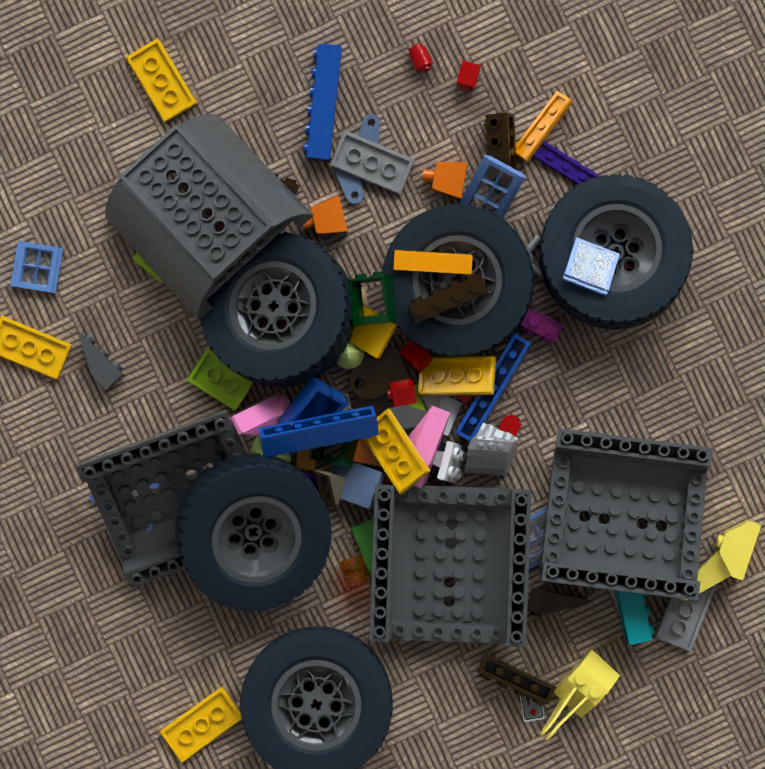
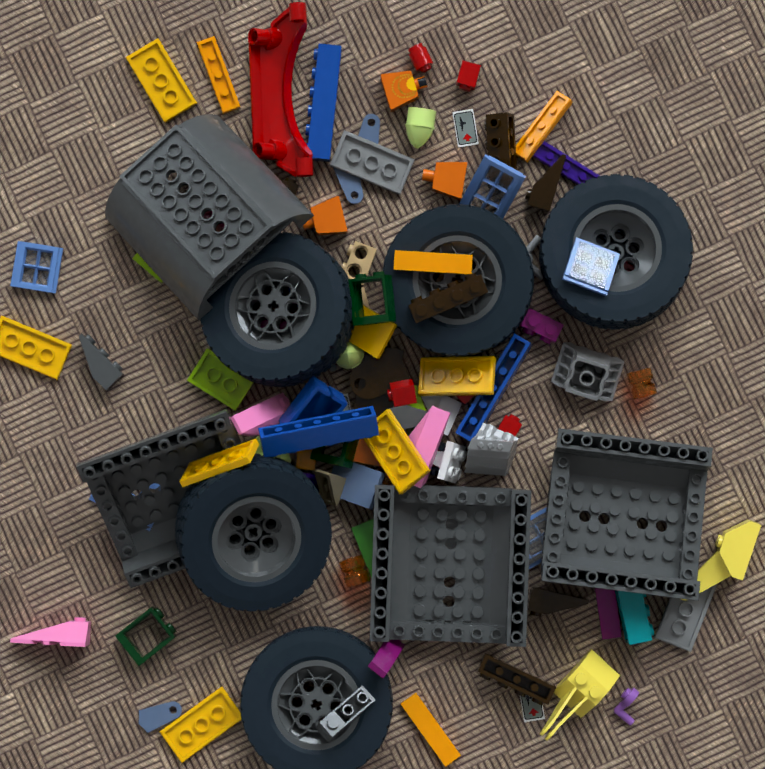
red brick [399,340,433,373] -> none
none -> bright pink wedge [10,617,91,647]
none -> dark green window [115,606,177,666]
none -> sand blue piece [139,701,182,733]
none -> yellow tile [179,439,259,487]
none -> light orange tile [197,36,241,114]
none -> red panel [248,2,313,177]
none -> dark grey slope [316,685,375,743]
none -> tan brick [342,241,377,286]
none -> magenta tile [368,640,405,678]
none -> orange torso [380,71,427,112]
none -> light orange tile [400,692,461,767]
none -> yellowish green helmet [405,107,436,149]
none -> sticker [452,109,479,147]
none -> dark brown slope [525,154,566,211]
none -> light grey slope [551,342,625,401]
none -> magenta tile [594,588,622,640]
none -> medium lavender plate [614,687,639,726]
none -> clear orange wheel [627,368,657,400]

